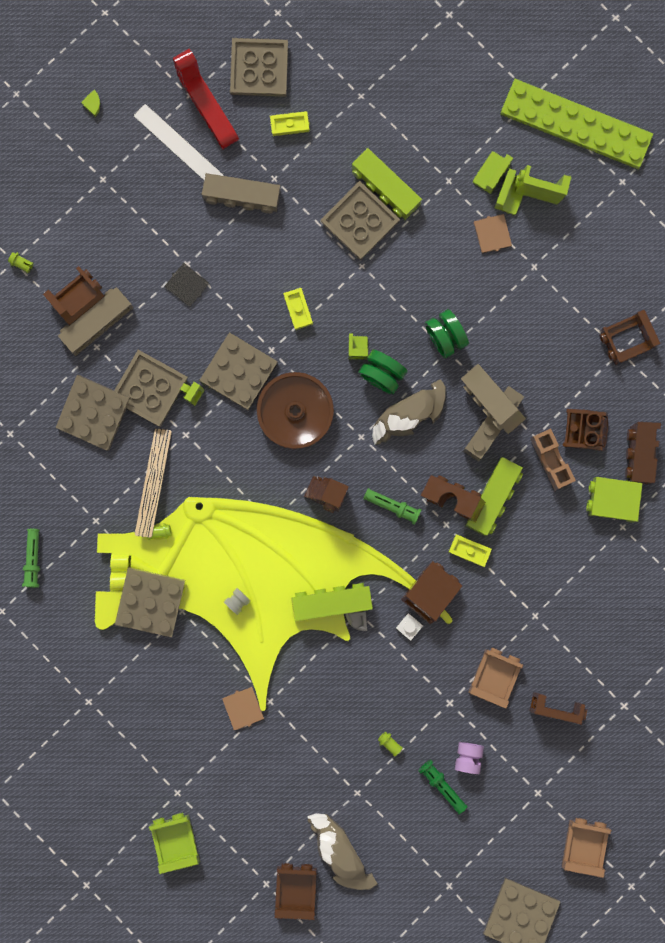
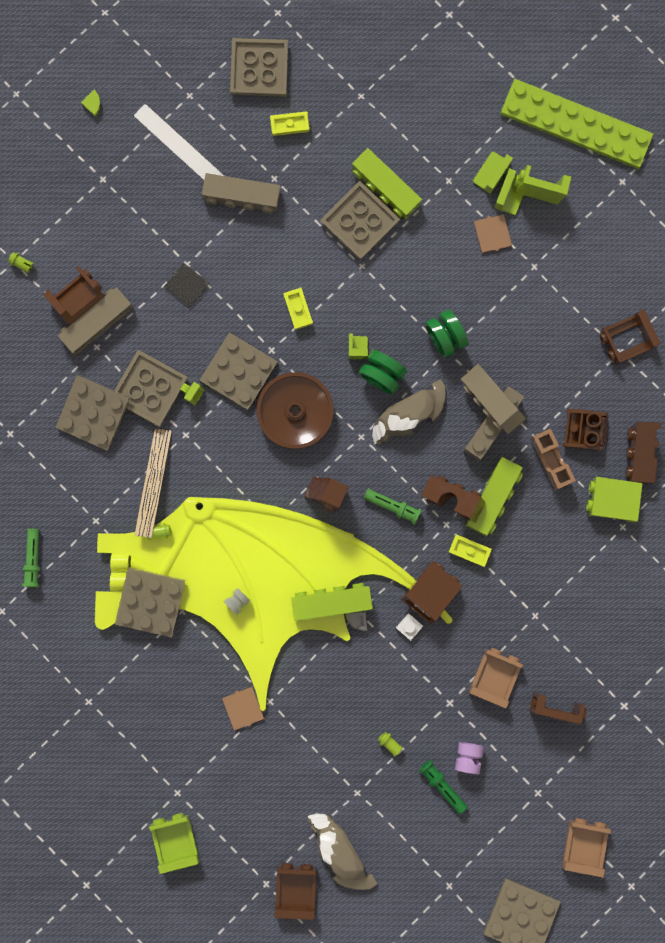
red beam [172,49,239,149] -> none

